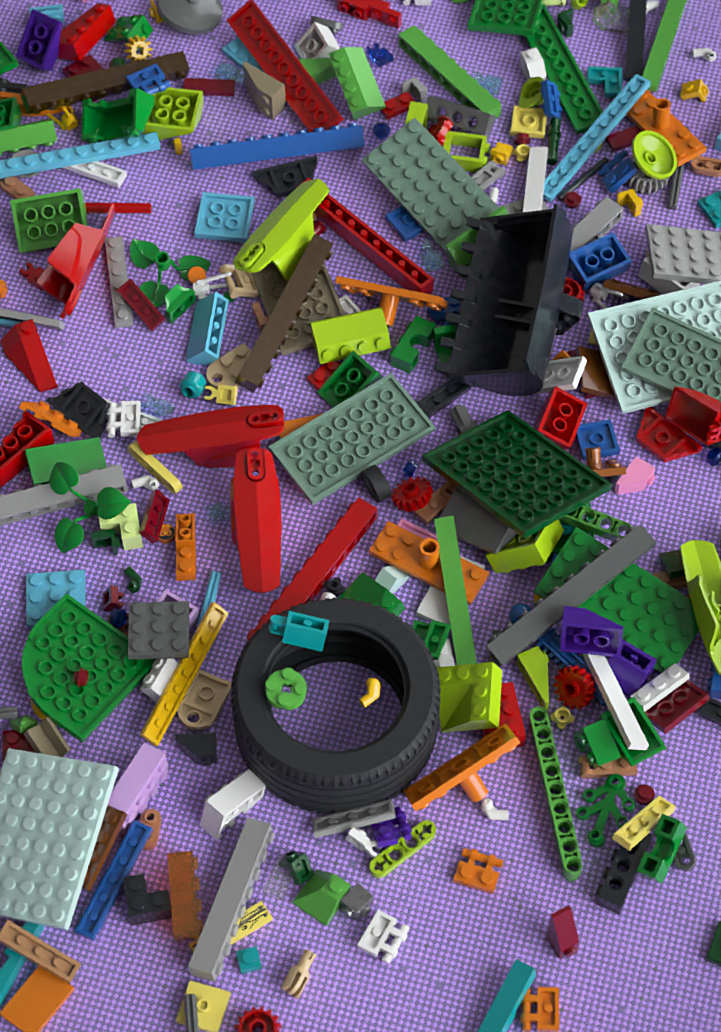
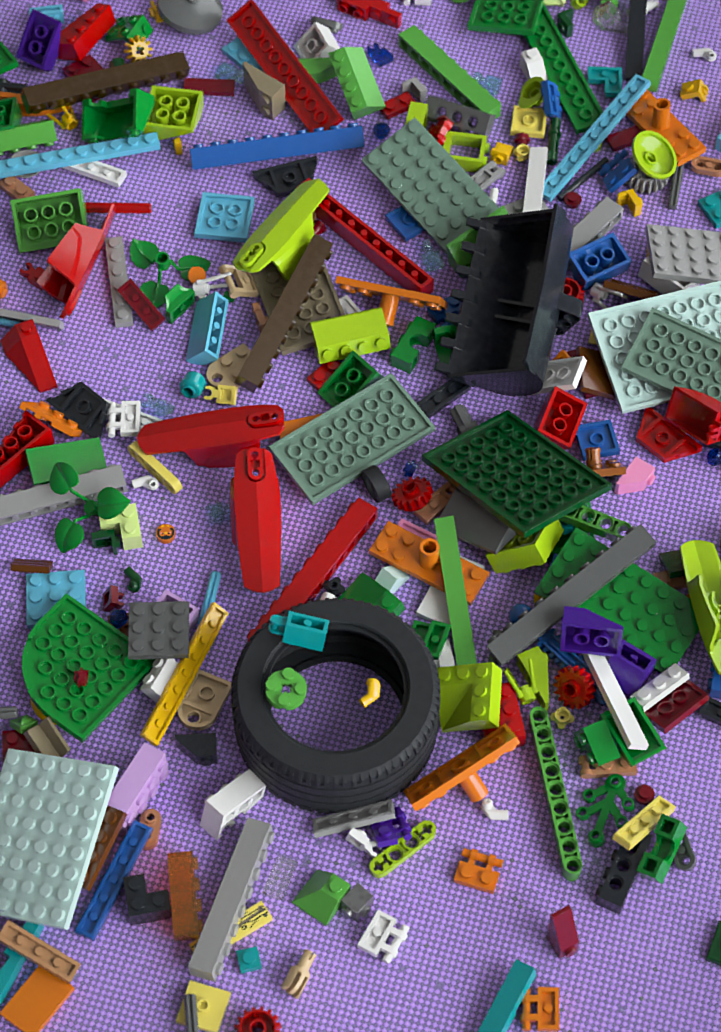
blue plate [126,64,171,95] -> none
dark red plate [139,489,170,544] -> none
orange slope [176,513,197,581] -> none
dark green bracket [278,850,314,885] -> none
none -> reddish brown tile [11,558,53,574]
none -> lime plant [504,658,538,705]

